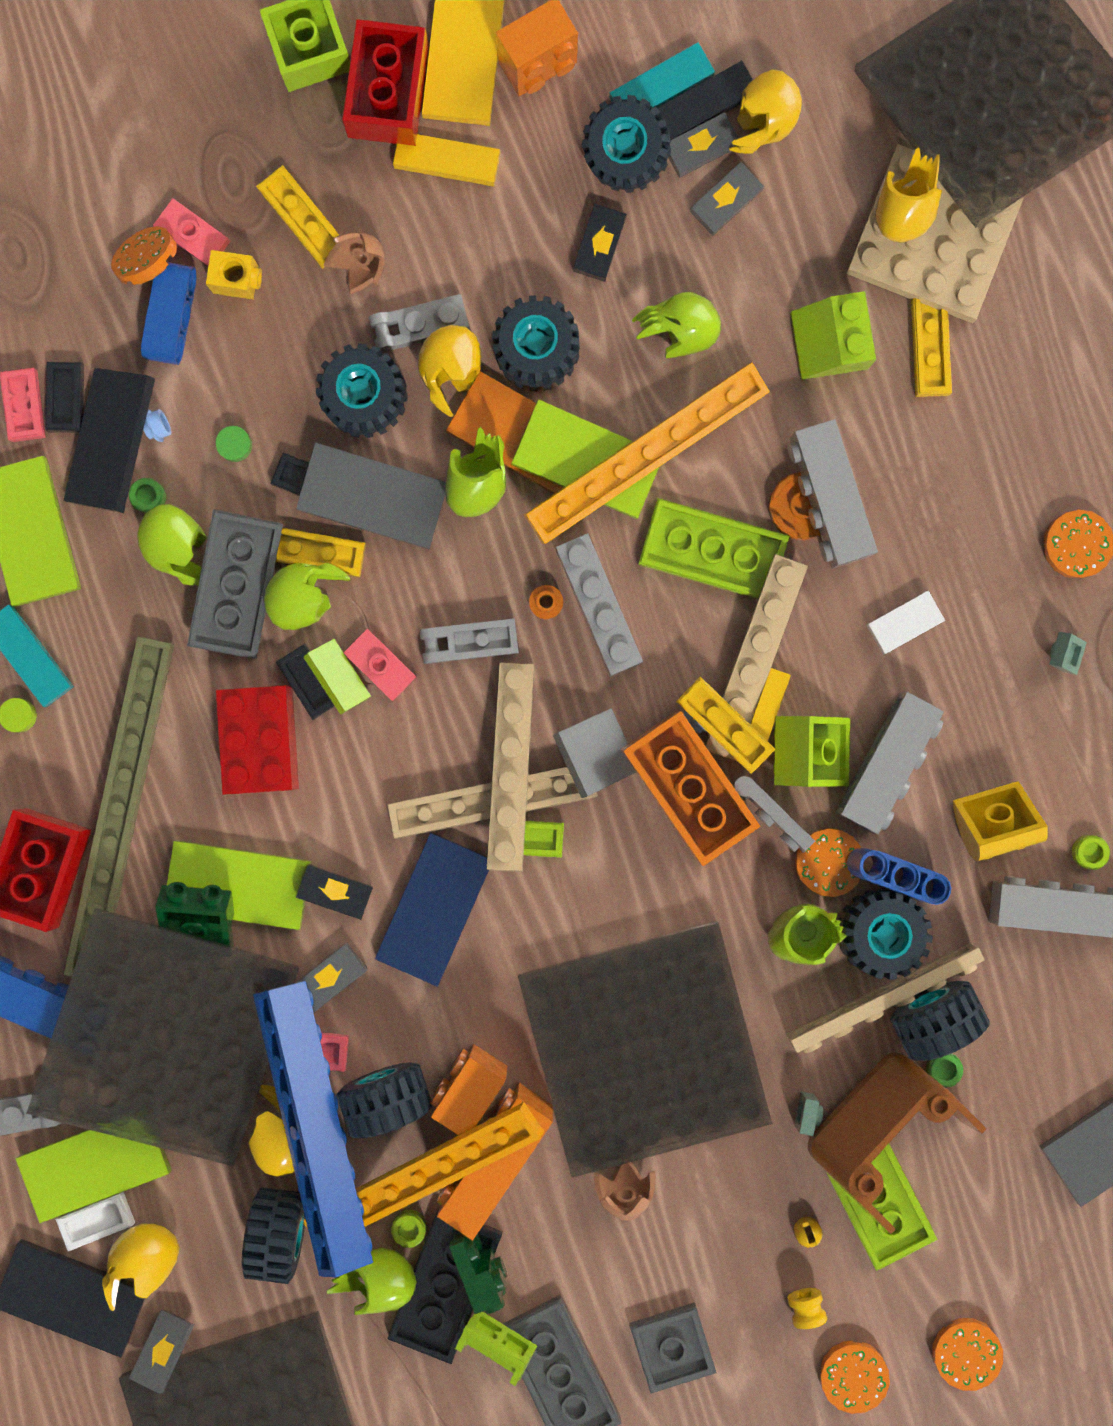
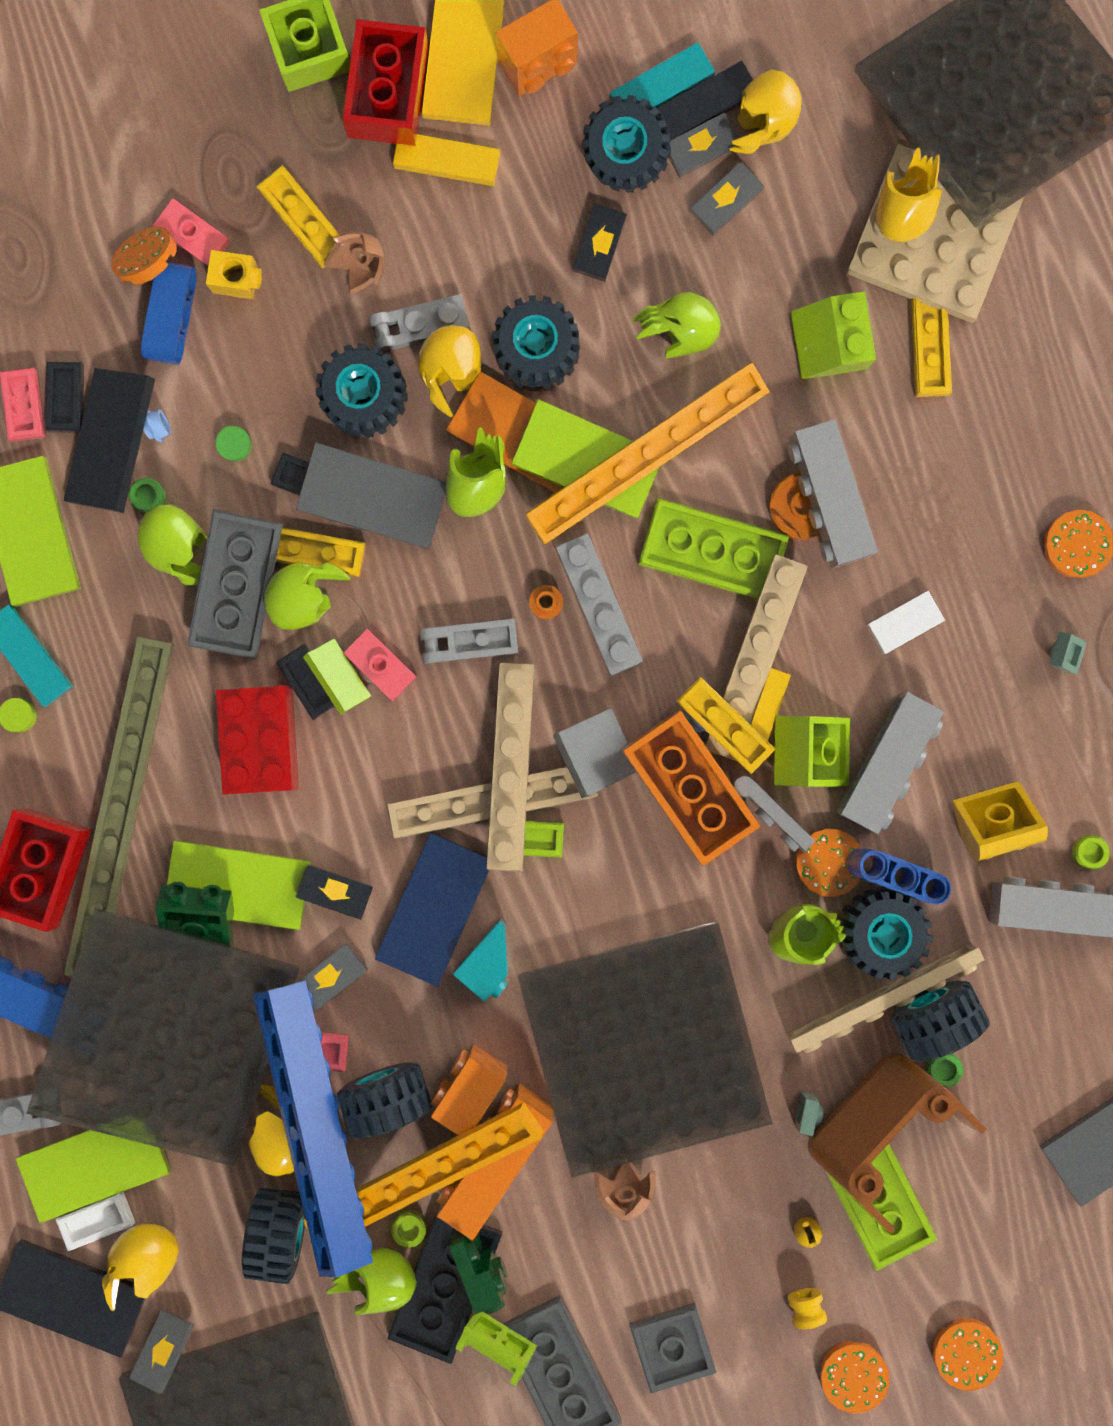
none -> teal slope [453,918,509,1002]

